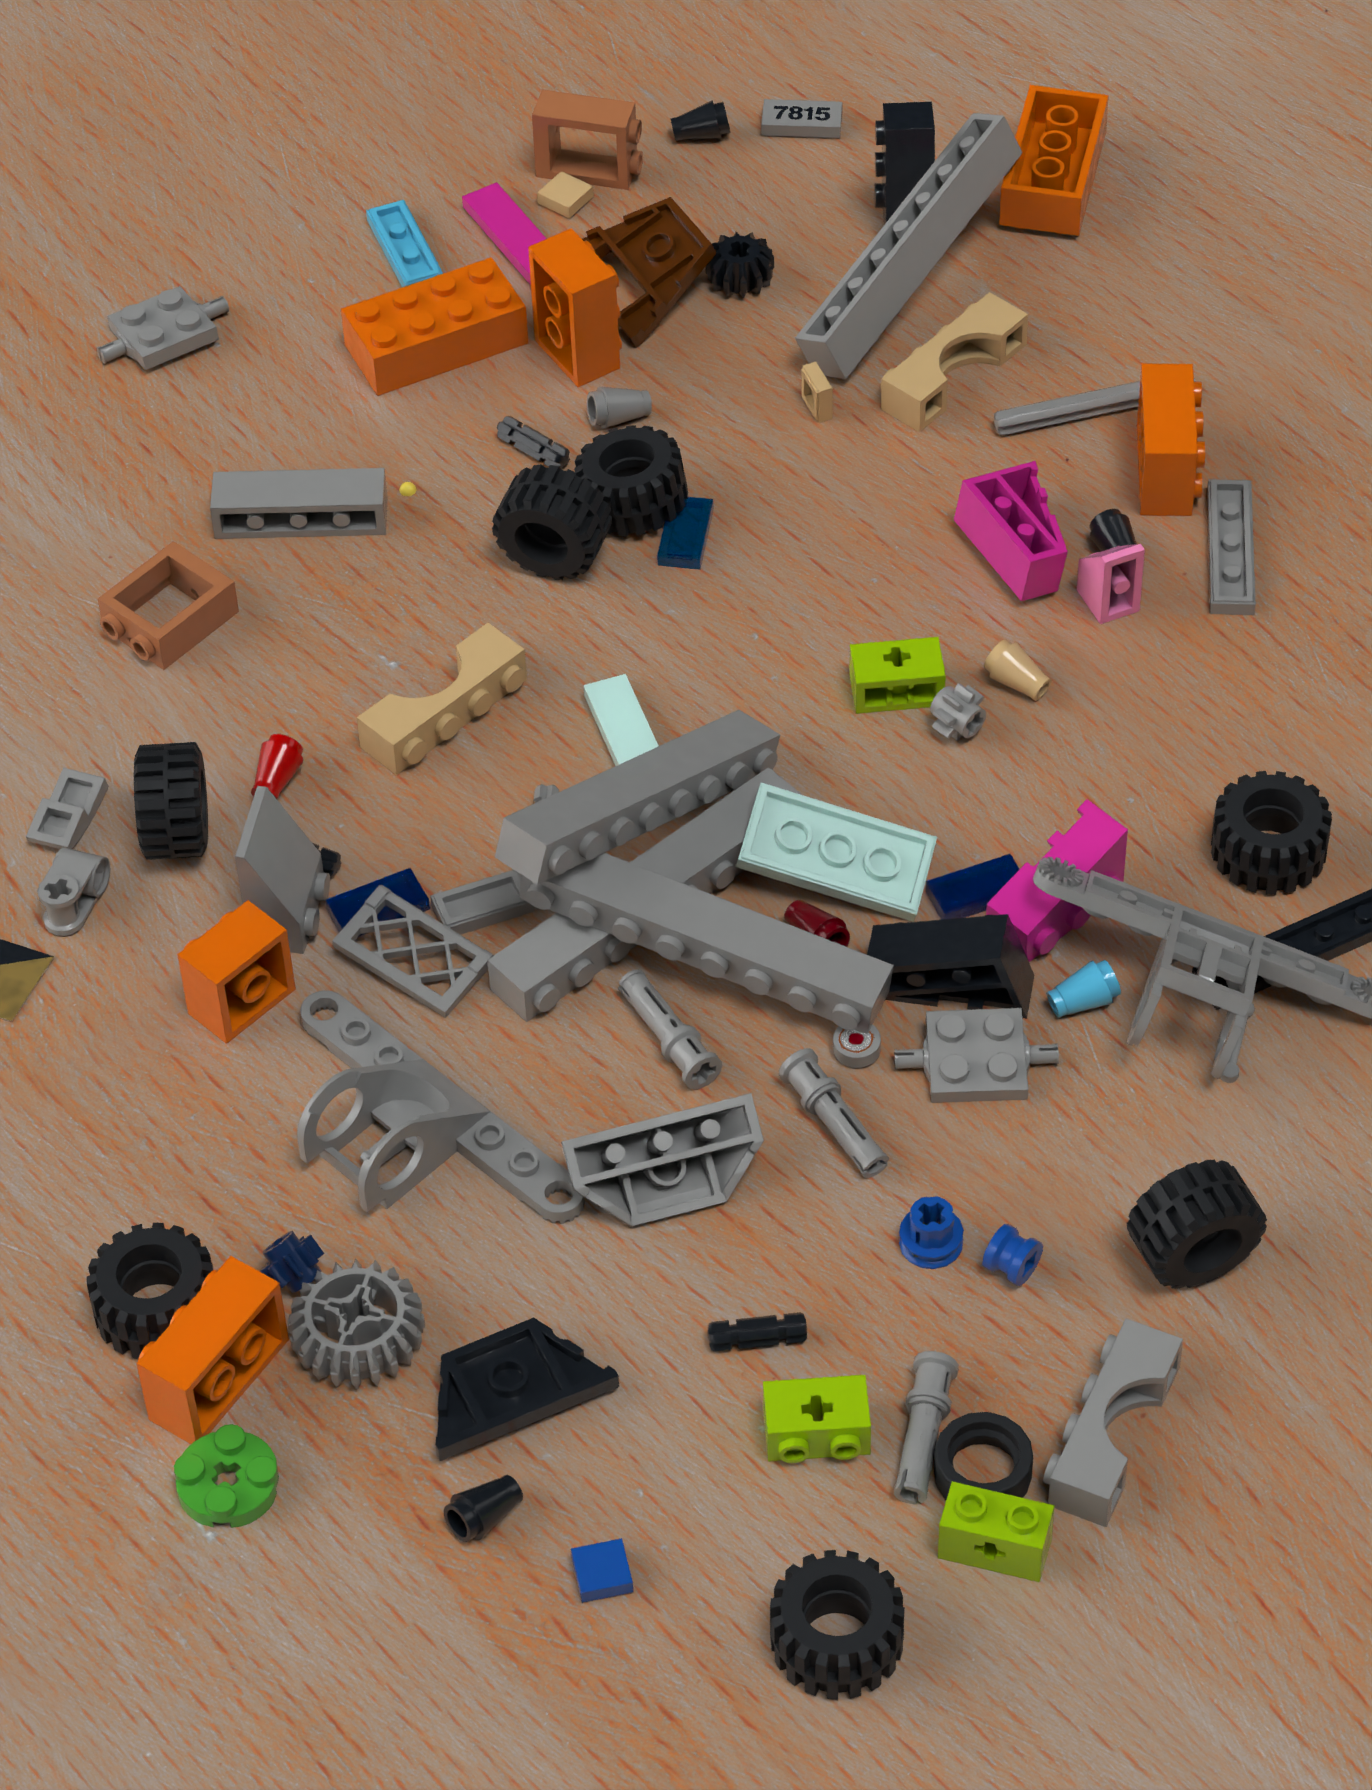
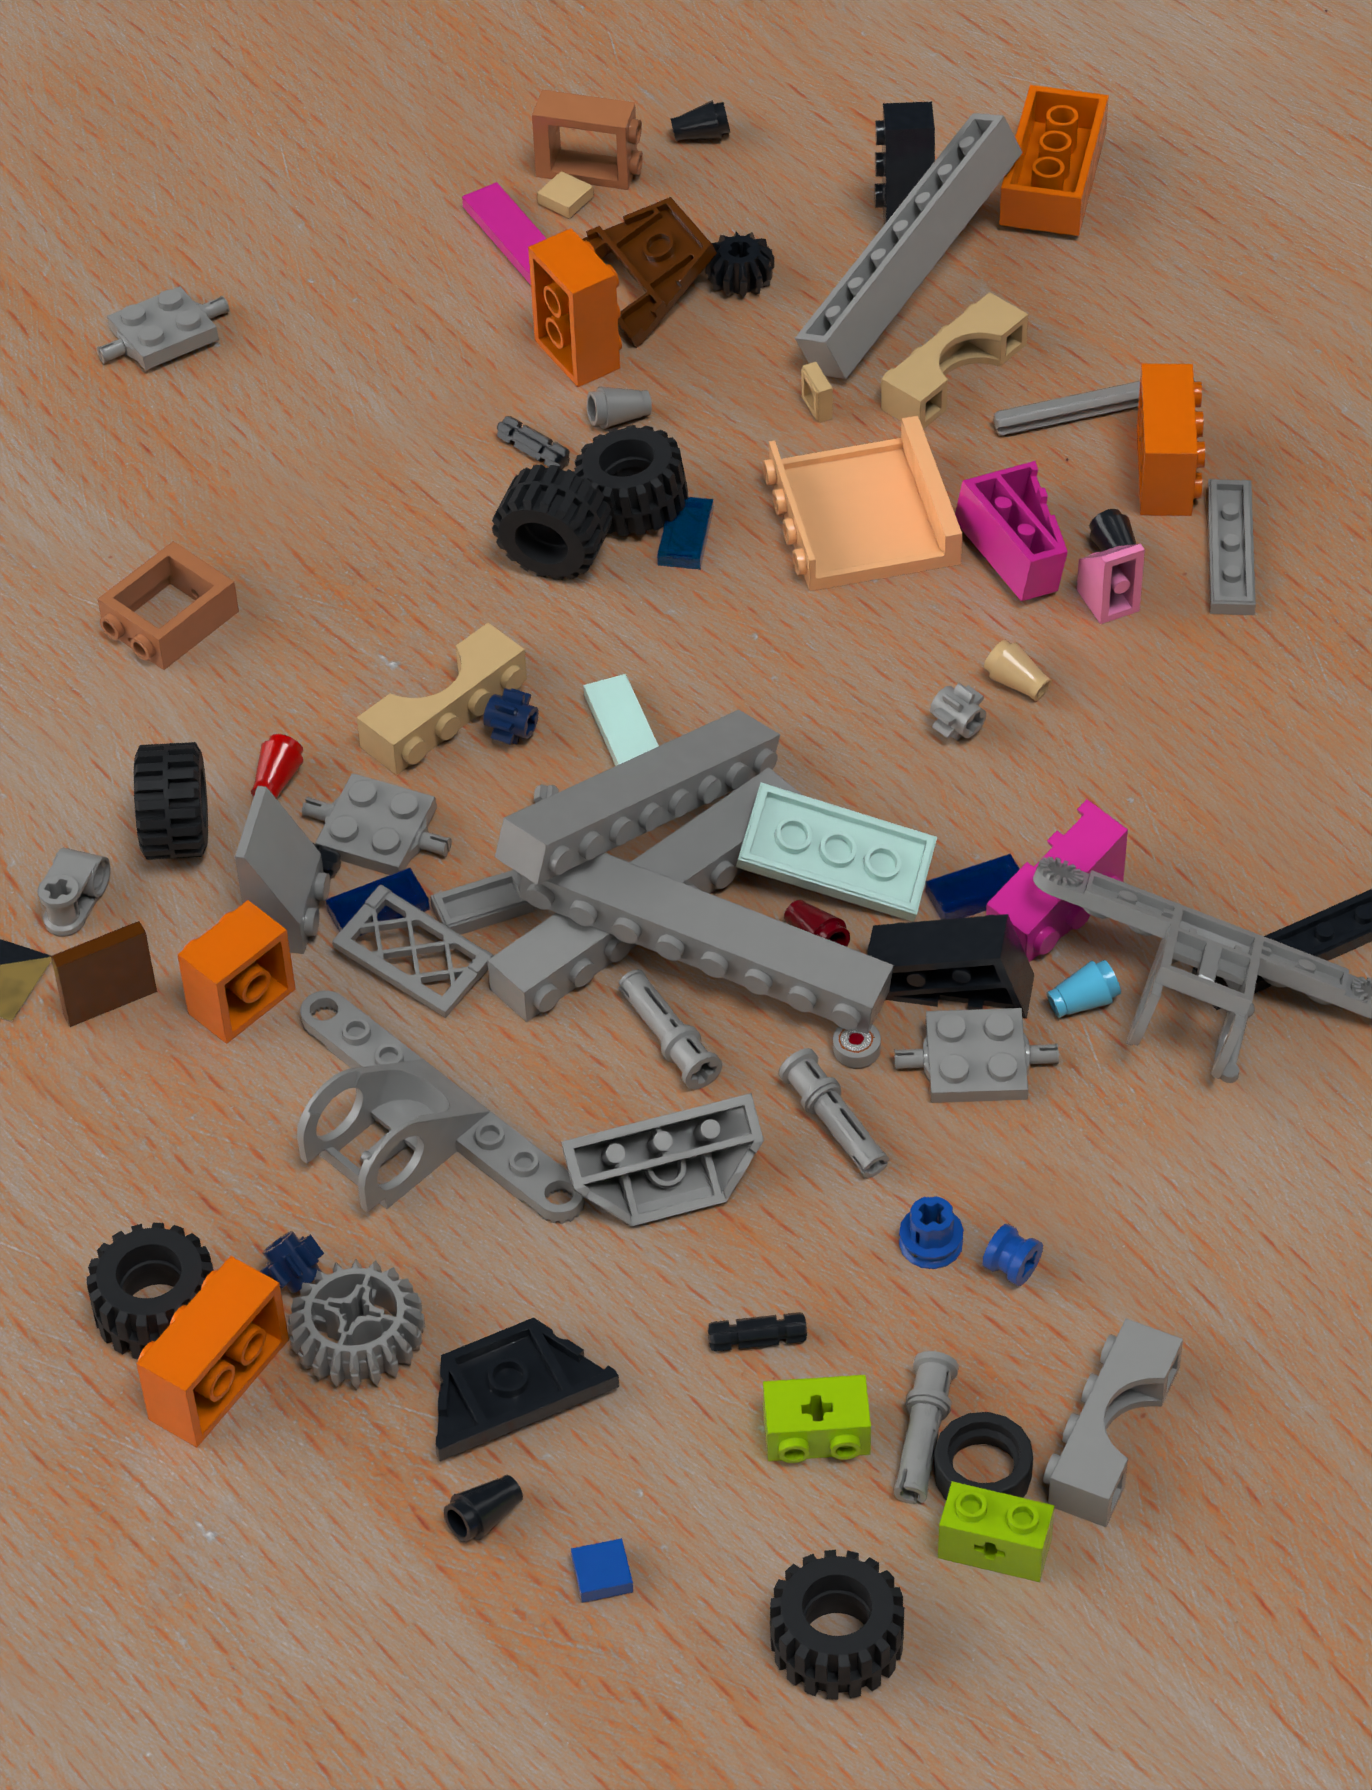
light grey slope [26,768,109,849] -> none
bright green plate [174,1424,279,1528] -> none
light grey brick [210,468,388,539] -> none
orange brick [341,257,529,396] -> none
medium azure tile [366,200,443,287] -> none
light yellow piece [399,482,416,496] -> none
light grey tile [761,99,843,138] -> none
lime brick [849,637,946,714] -> none
black tyre [1127,1159,1267,1289] -> none
black tyre [1211,771,1332,895] -> none
none -> reddish brown tile [51,921,157,1027]
none -> light grey plate [302,773,452,878]
none -> dark blue gear [483,688,539,745]
none -> light nougat panel [763,416,962,591]

